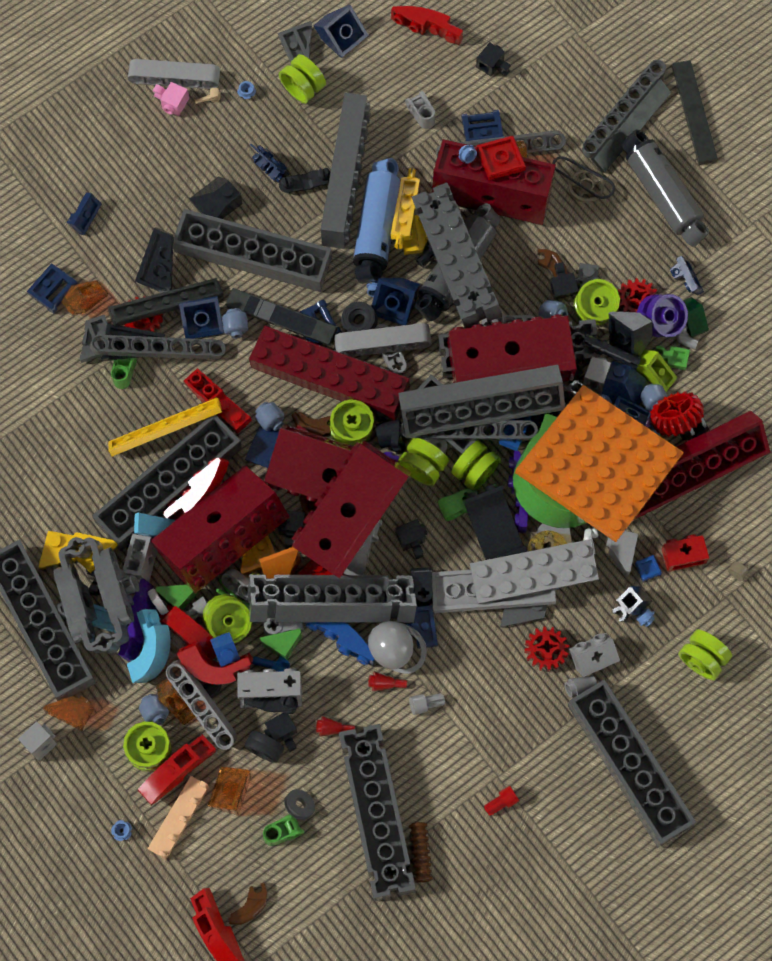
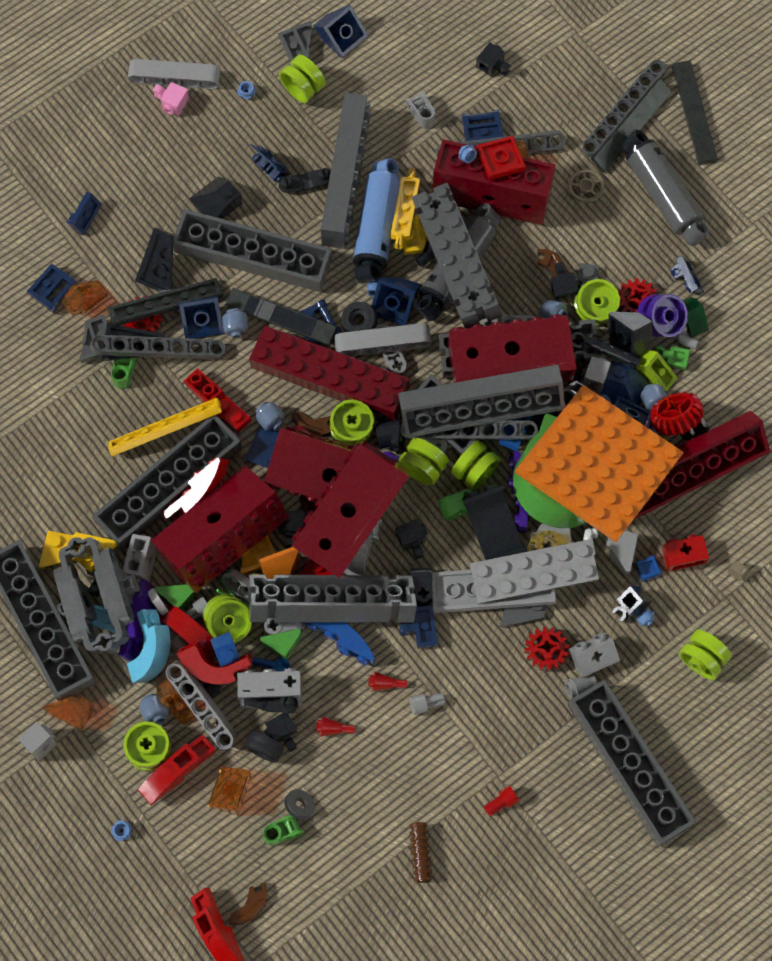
medium azure tile [134,513,176,537] -> none
light nougat hinge [147,776,209,860] -> none
tan hand [195,88,221,104] -> none
dark grey brick [339,724,416,901] -> none
light grey piece [368,621,427,674] -> none
red slope [391,6,463,45] -> none
black piece [552,156,615,199] -> none

